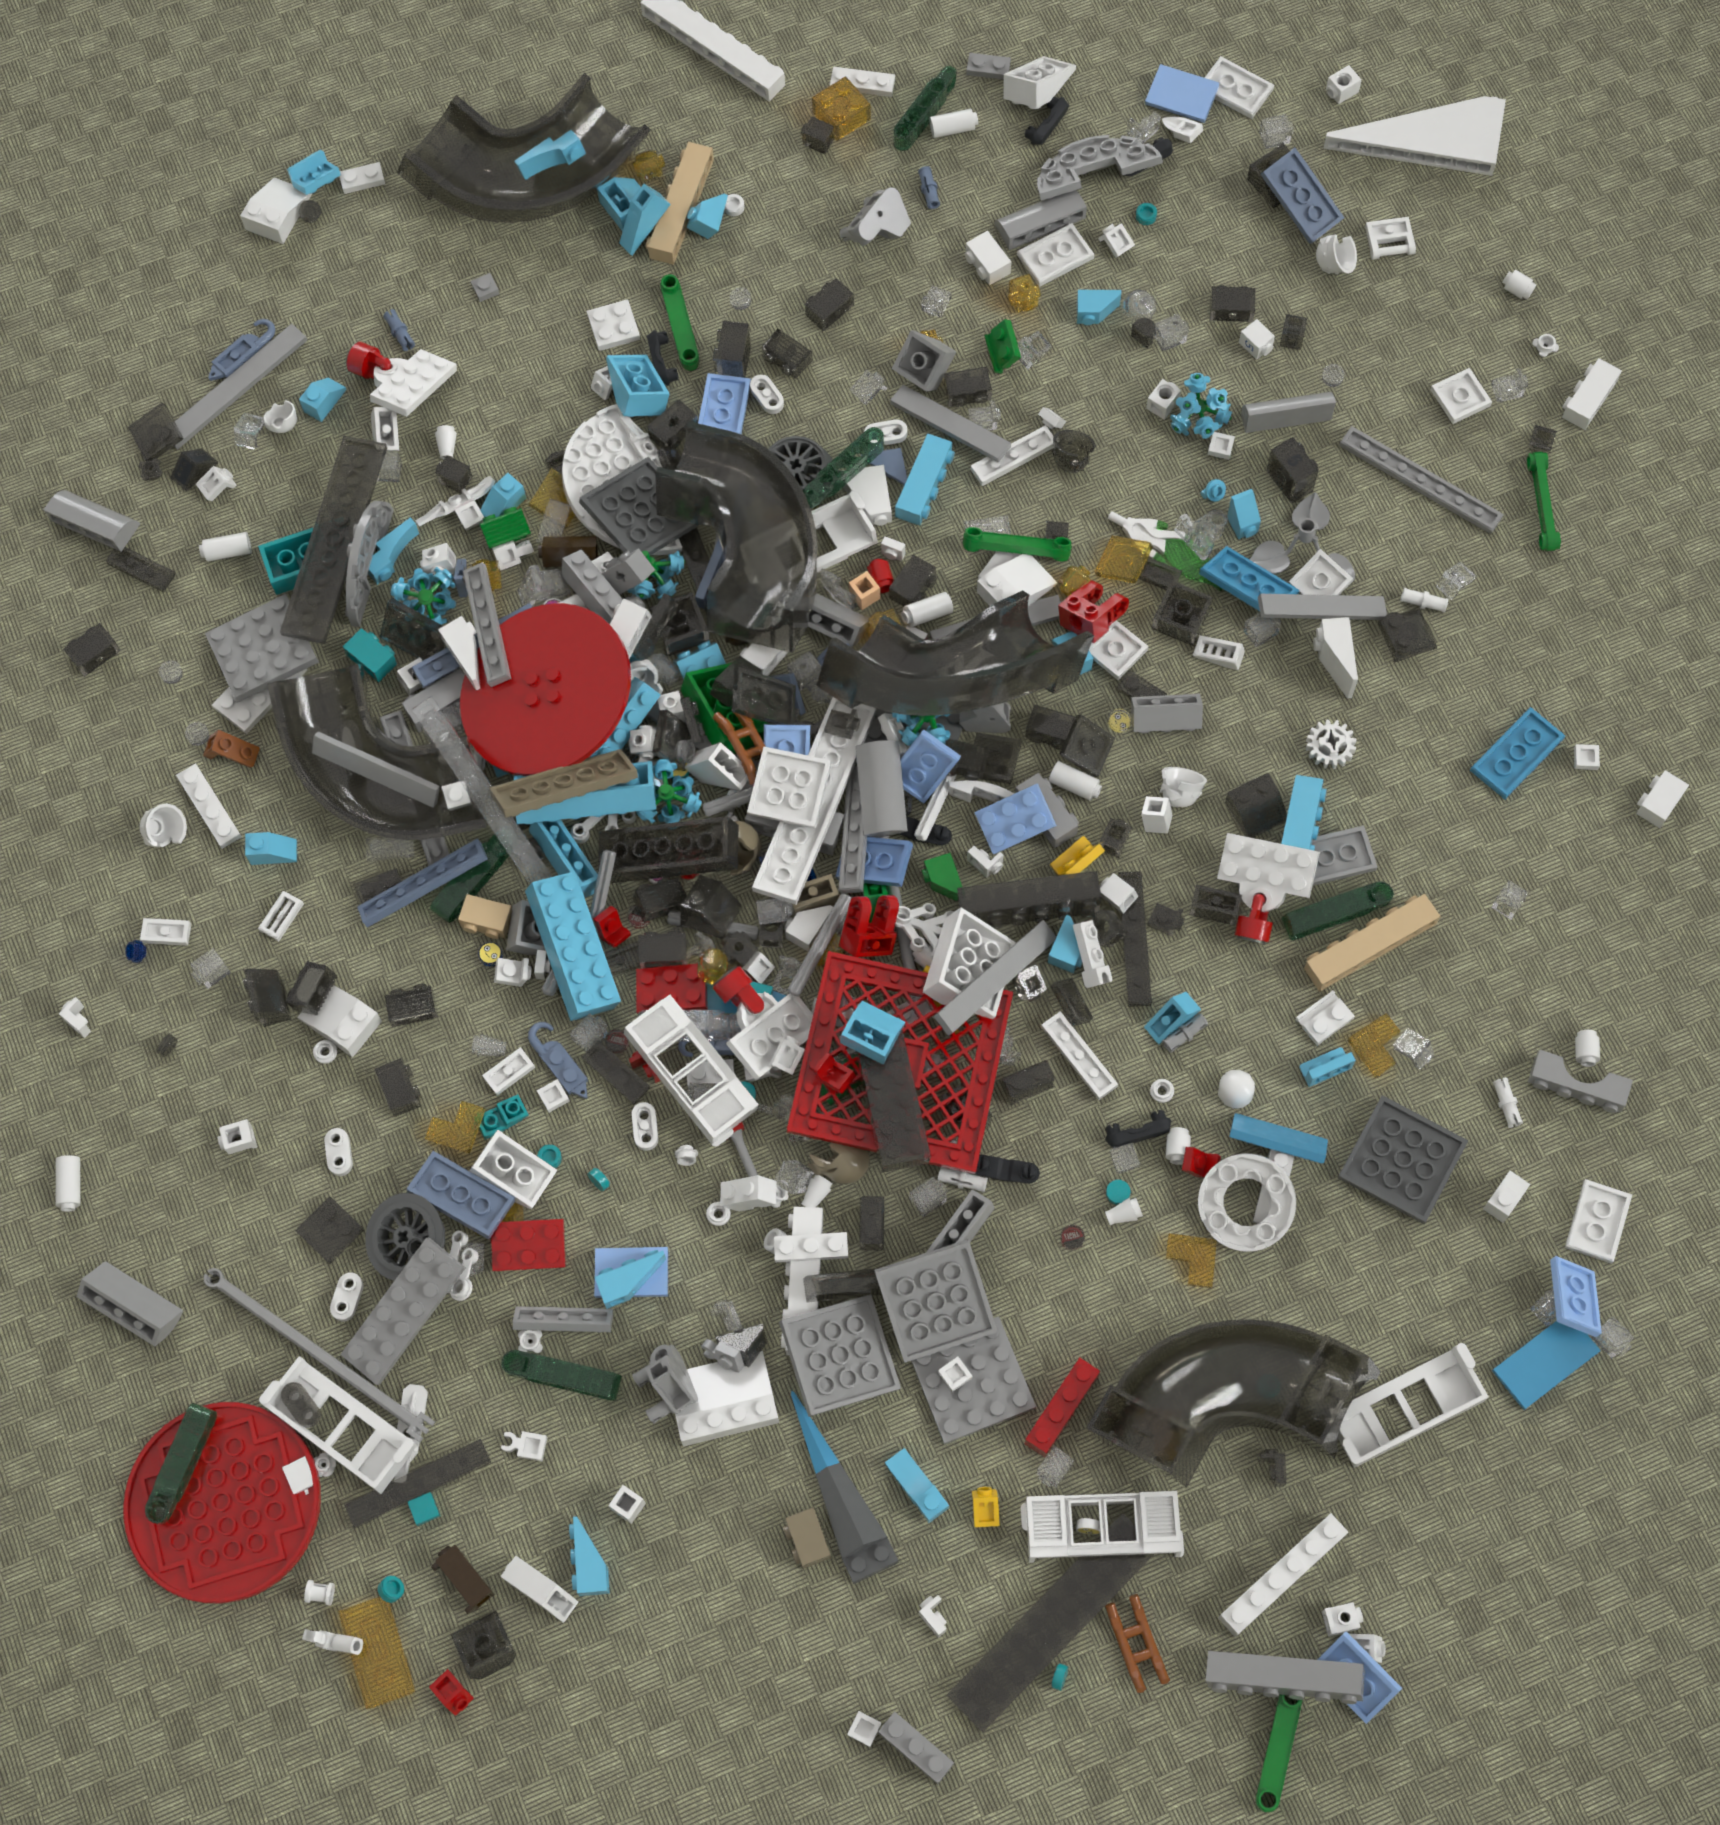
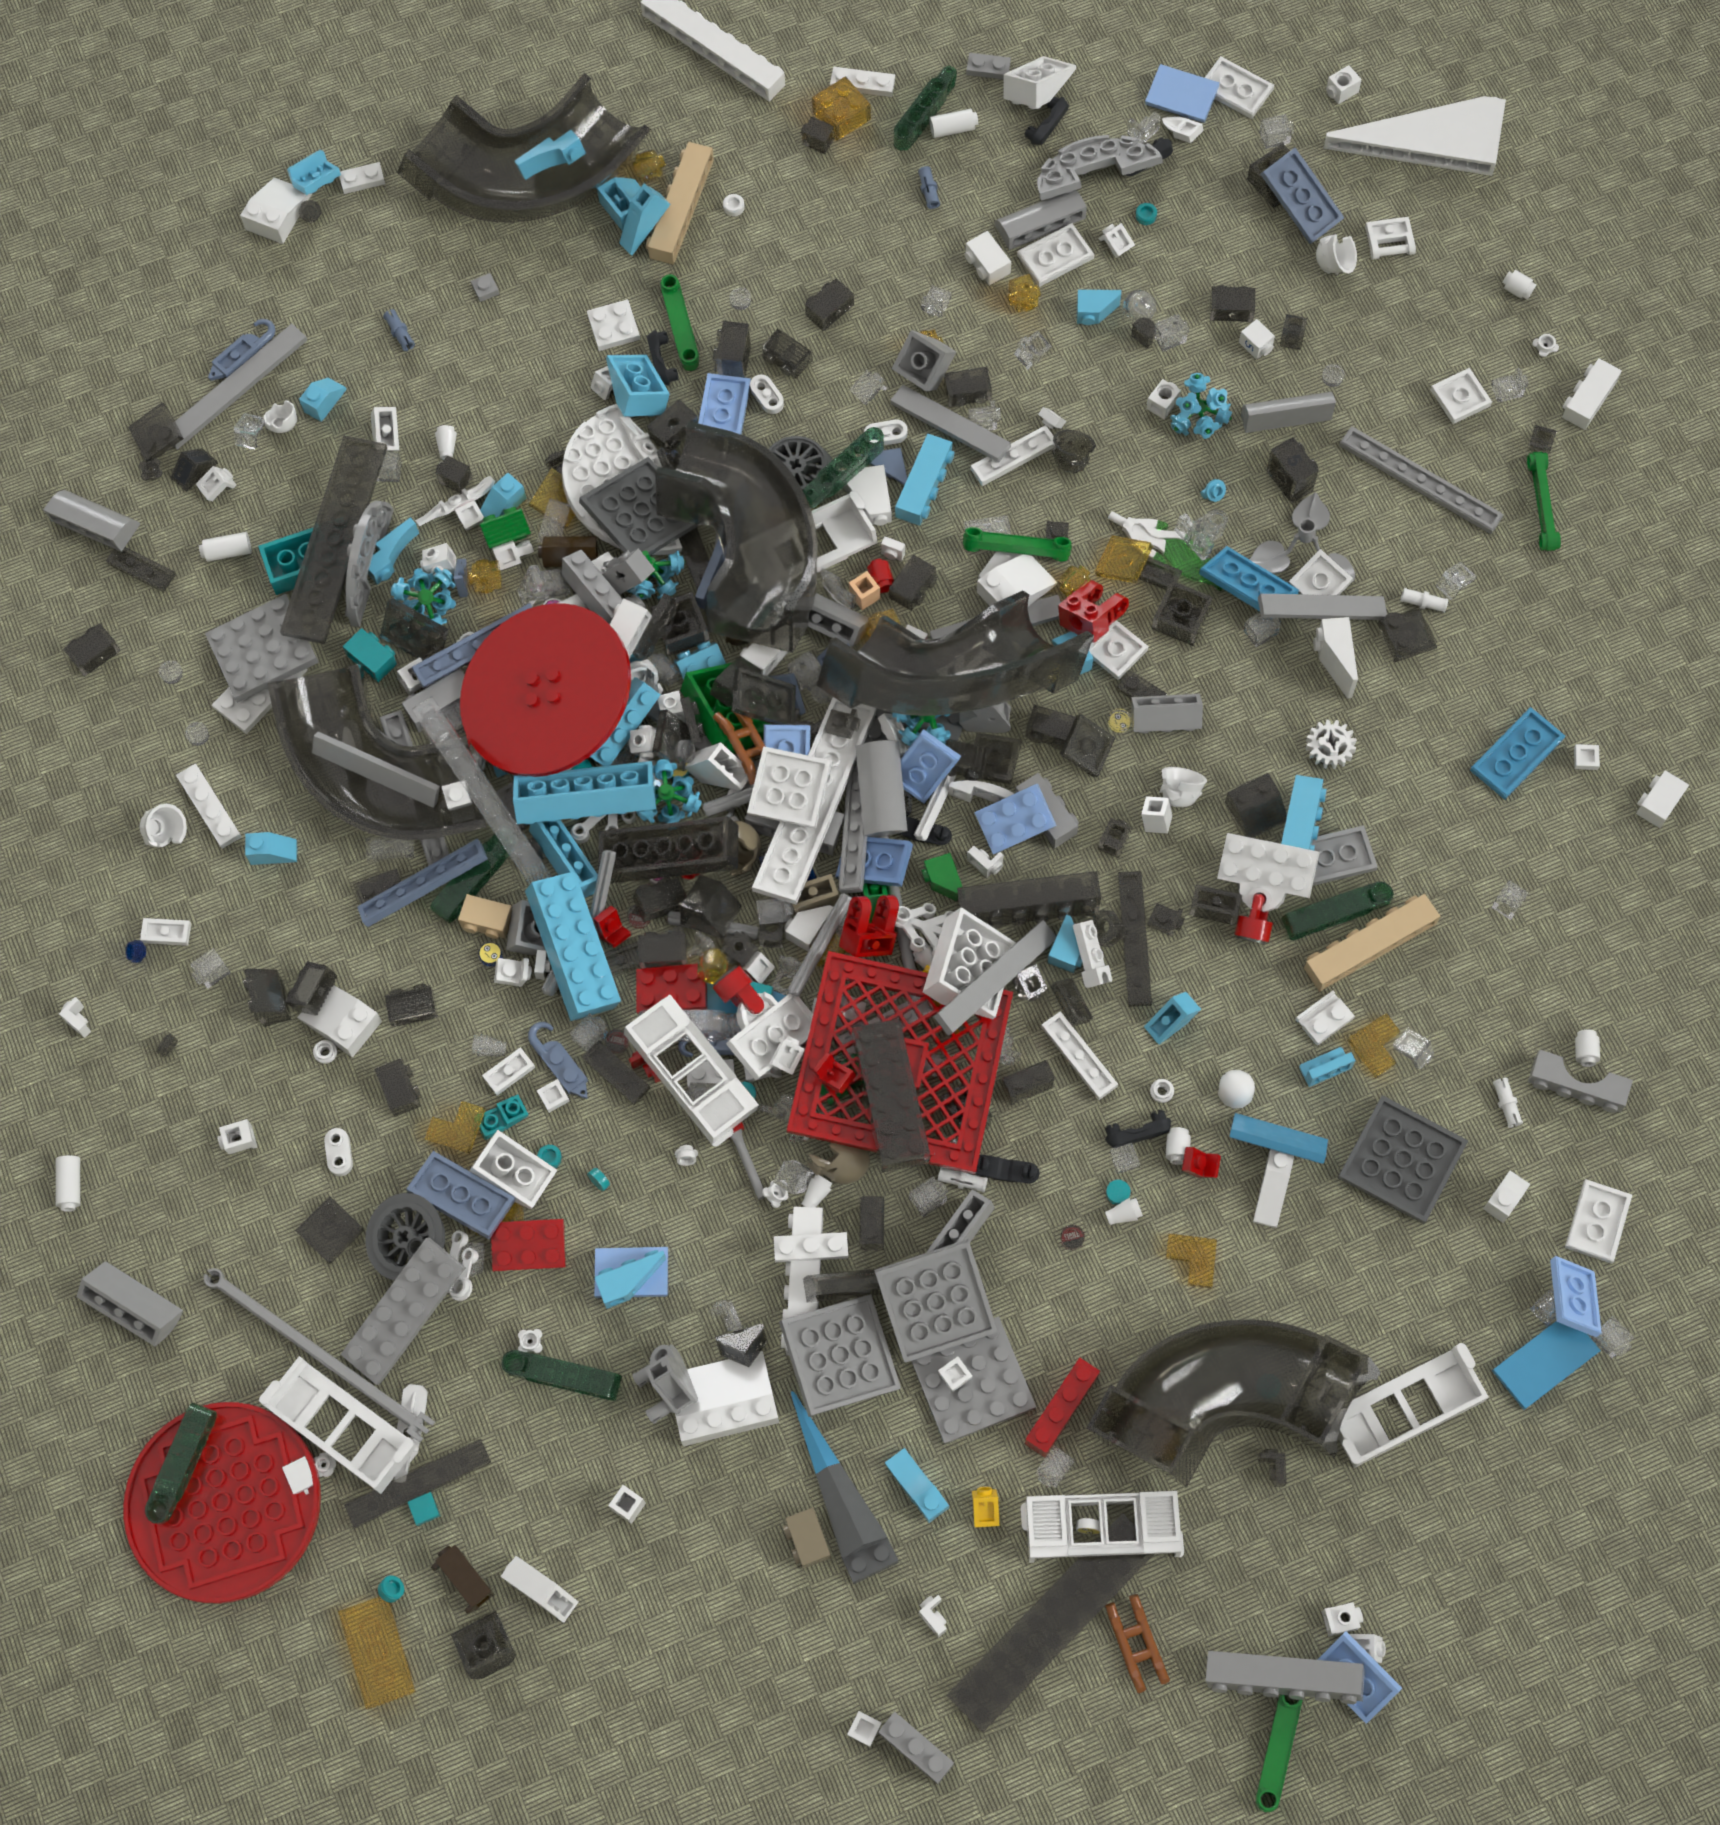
dark orange bracket [203,730,260,768] -> none
white tile [258,891,304,942] -> none
clear smoke plate [281,1382,321,1428] -> none
white bar [302,1629,363,1655] -> none
white bush [304,1580,335,1606] -> none
white plate [330,1273,364,1322] -> none
white plate [346,341,457,417] -> none
red bracket [429,1669,474,1716] -> none
white slope [438,616,480,690] -> none
light grey tile [463,562,511,687] -> none
dark tan plate [490,749,638,818] -> none
white plate [501,1431,548,1462] -> none
light grey plate [513,1306,613,1333] -> none
medium azure slope [569,1517,610,1596] -> none
white plate [632,1102,658,1151] -> none
medium azure slope [686,193,728,239] -> none
light grey plate [701,1339,744,1372] -> none
white plate [706,1202,731,1226] -> none
white brick [720,1175,777,1212] -> none
white tile [764,1228,787,1254] -> none
piece [840,187,911,246] -> none
medium azure slope [840,1001,905,1064] -> none
white brick [901,592,953,627] -> none
green plate [984,319,1021,374] -> none
white brick [1049,761,1102,801] -> none
yellow bracket [1050,836,1105,882] -> none
teal tile [1051,1663,1069,1691] -> none
white brick [1098,873,1138,914] -> none
light grey pin [1162,1013,1208,1053] -> none
white slope [1193,635,1245,670] -> none
white plate [1198,1153,1296,1251] -> none
white plate [1208,432,1235,460] -> none
white brick [1218,1513,1348,1637] -> none
medium azure slope [1227,489,1261,539] -> none

